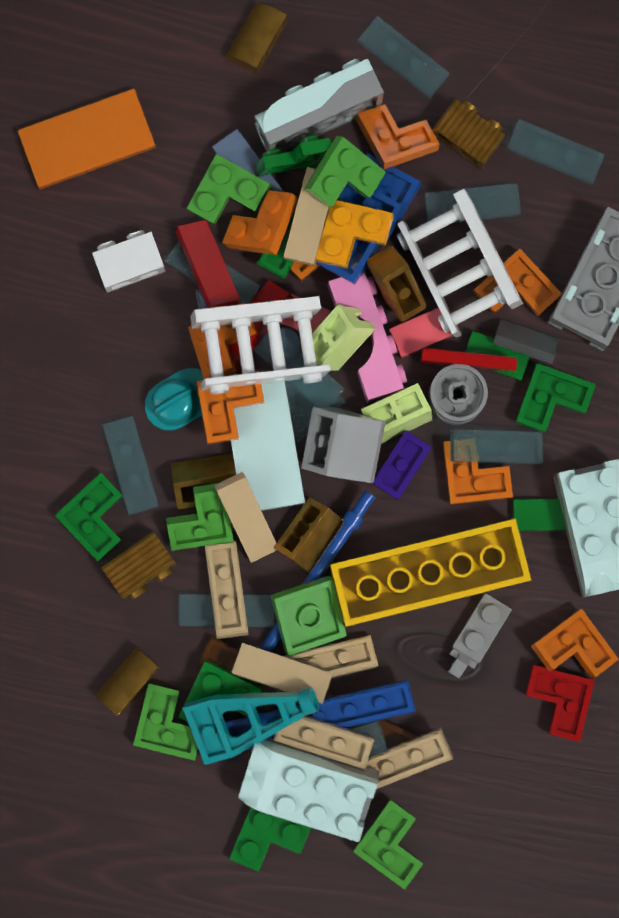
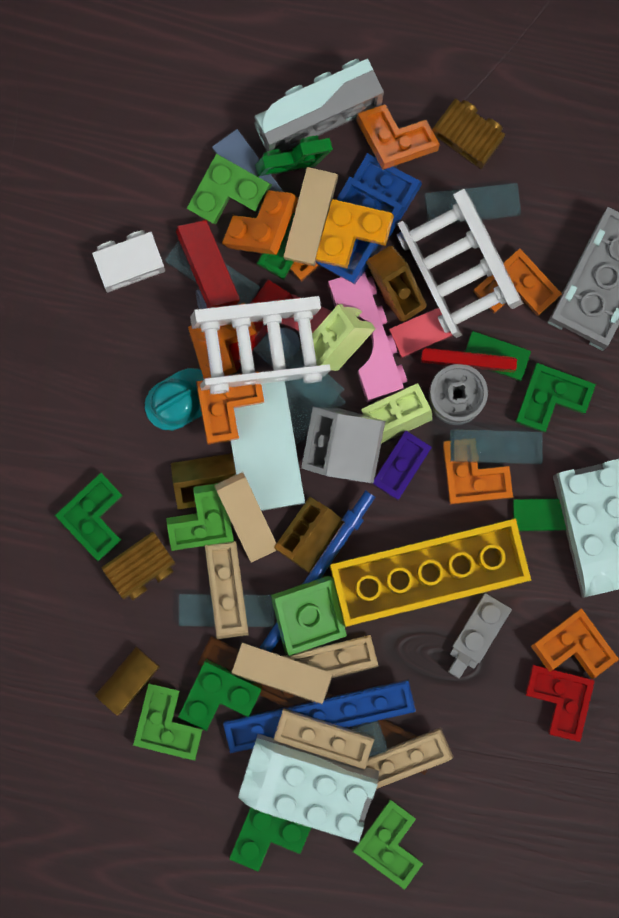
orange tile [17,89,156,190] -> none
clear light blue tile [103,416,159,515] -> none
teal plate [183,687,319,765] -> none
pearl gold brick [225,3,287,76] -> none
bright green plate [304,136,386,207] -> none
clear light blue tile [358,16,450,99] -> none
dark grey tile [493,319,559,364] -> none
clear light blue tile [507,119,605,185] -> none

